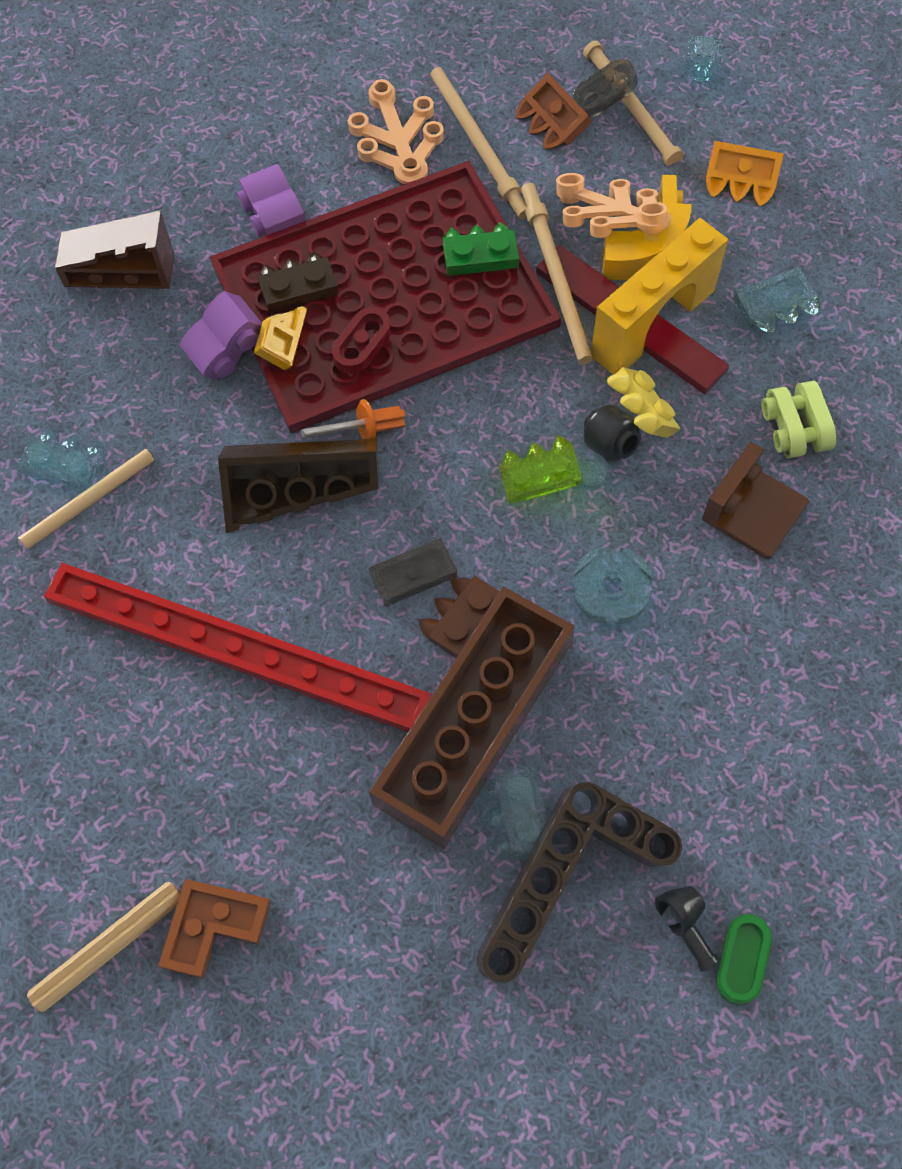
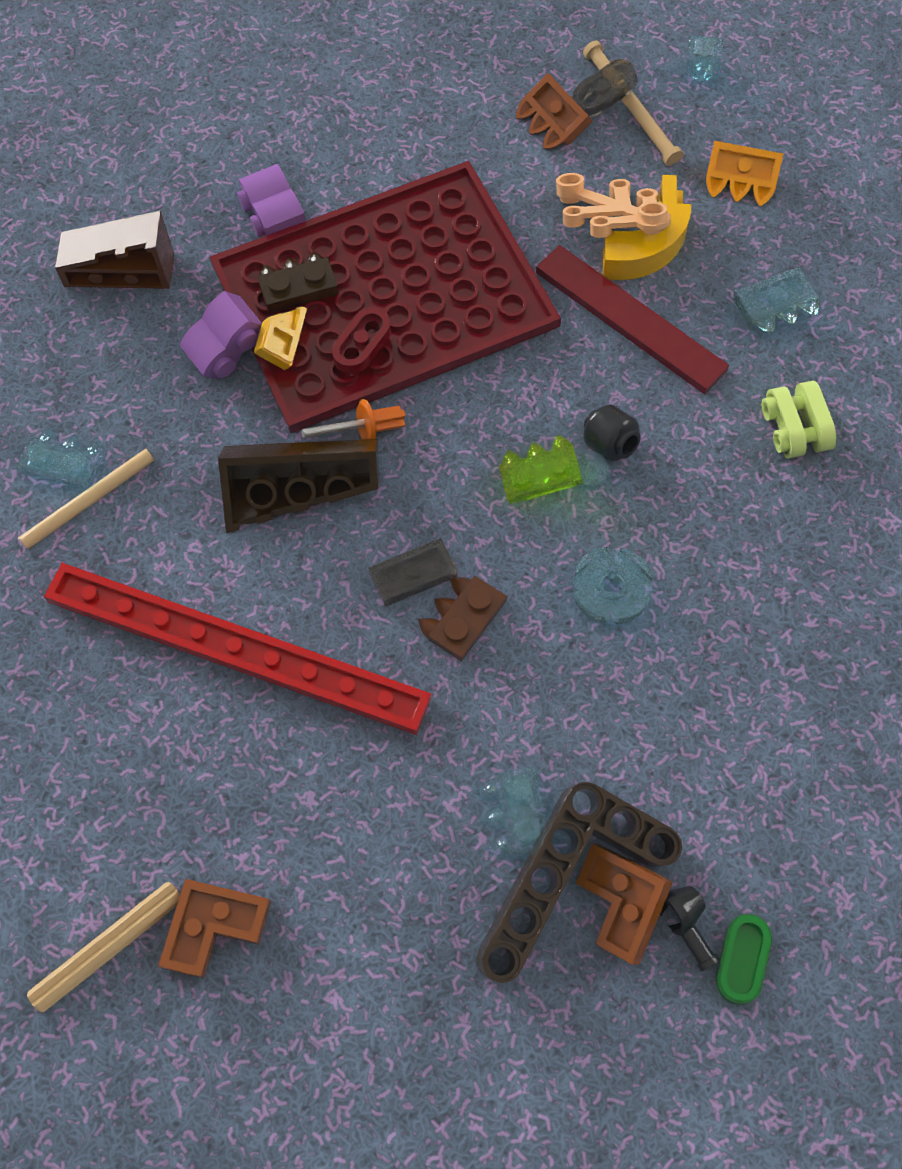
light nougat plant [348,79,444,184] -> none
reddish brown brick [369,586,575,849] -> none
tan bar [431,67,527,220] -> none
green plate [443,222,519,276] -> none
tan bar [521,183,593,365] -> none
yellow arch [591,218,728,375] -> none
light yellow plate [607,367,681,438] -> none
reddish brown bracket [702,441,809,559] -> none
none -> dark orange plate [576,843,673,965]

